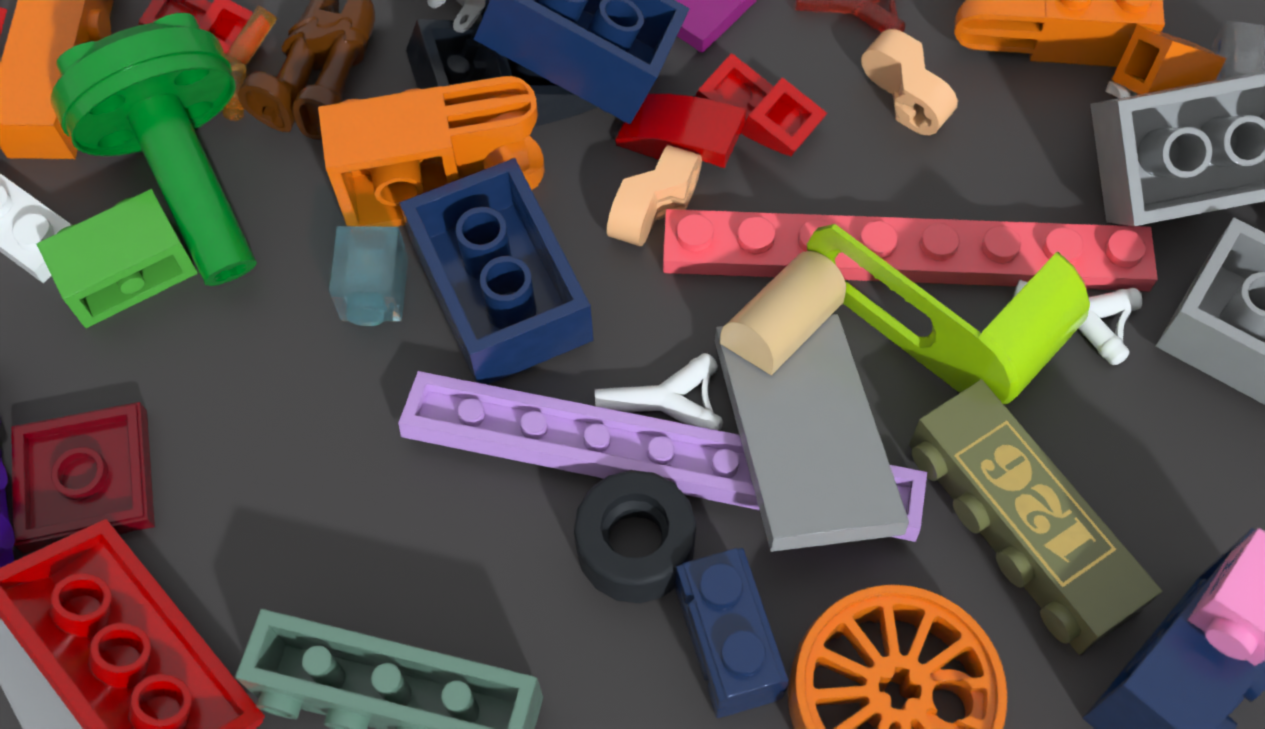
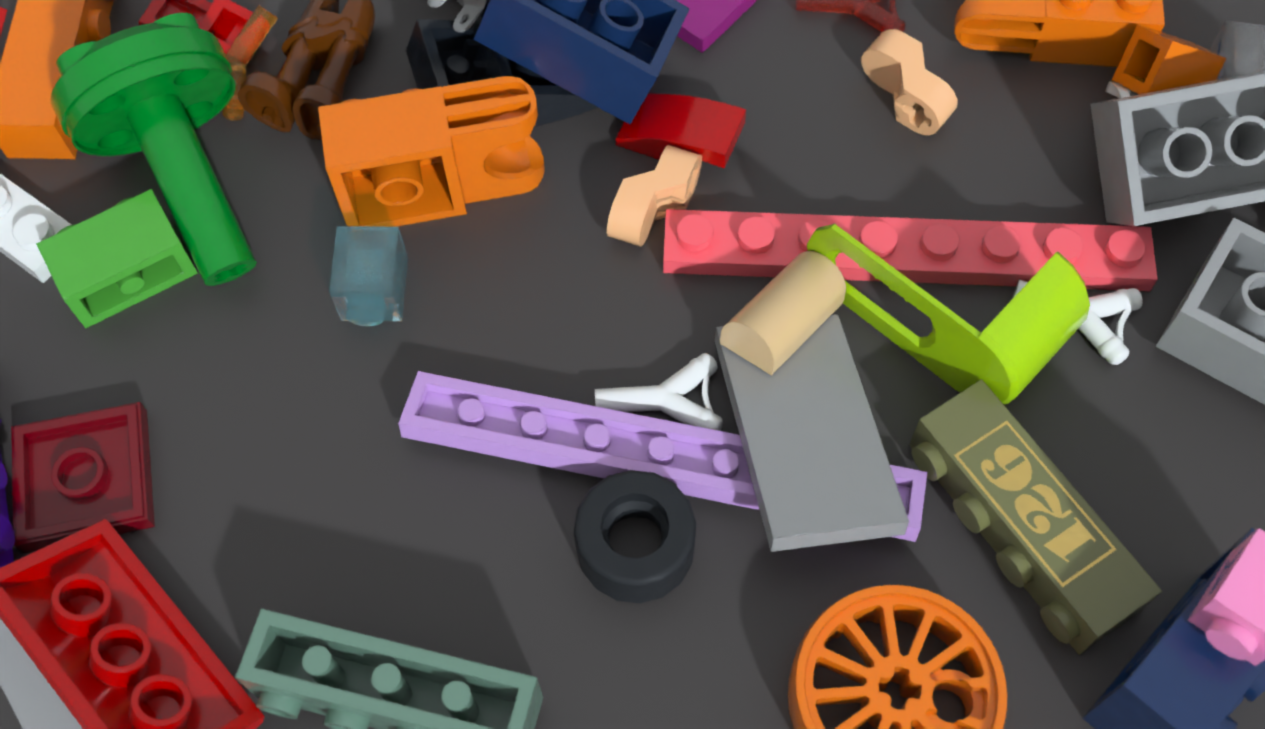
dark blue brick [400,158,594,385] -> none
dark blue brick [675,548,789,718] -> none
red slope [695,53,827,157] -> none

